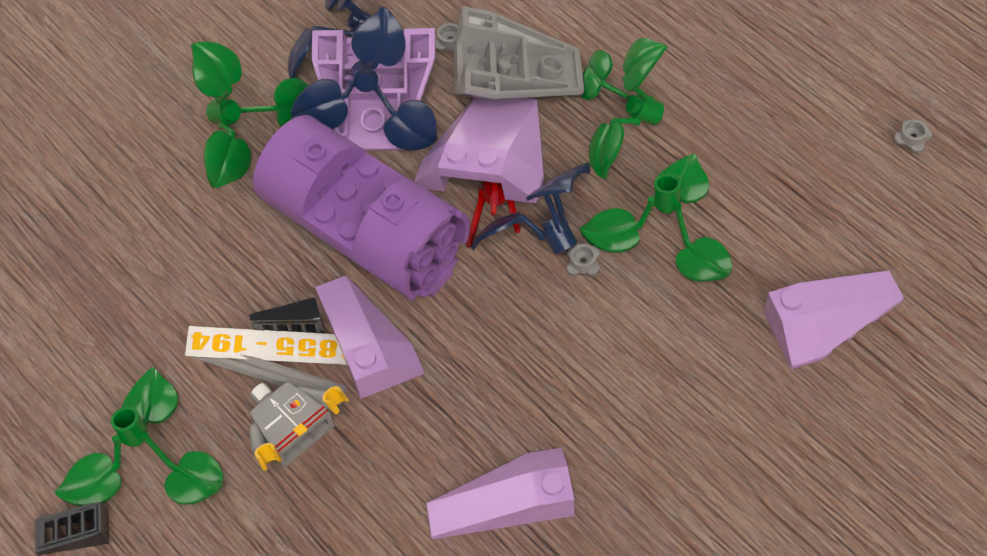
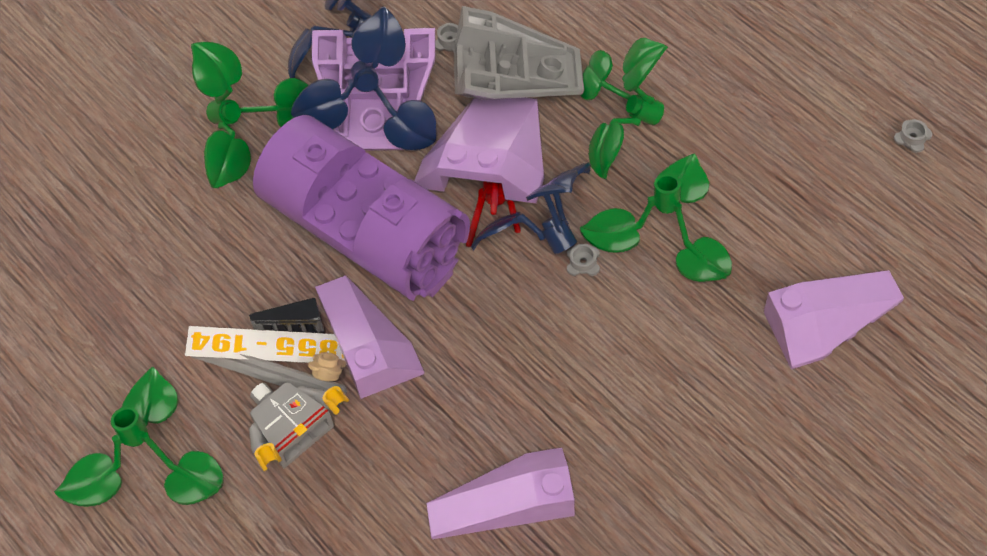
black slope [35,502,109,555] -> none
none -> tan plate [308,352,346,381]

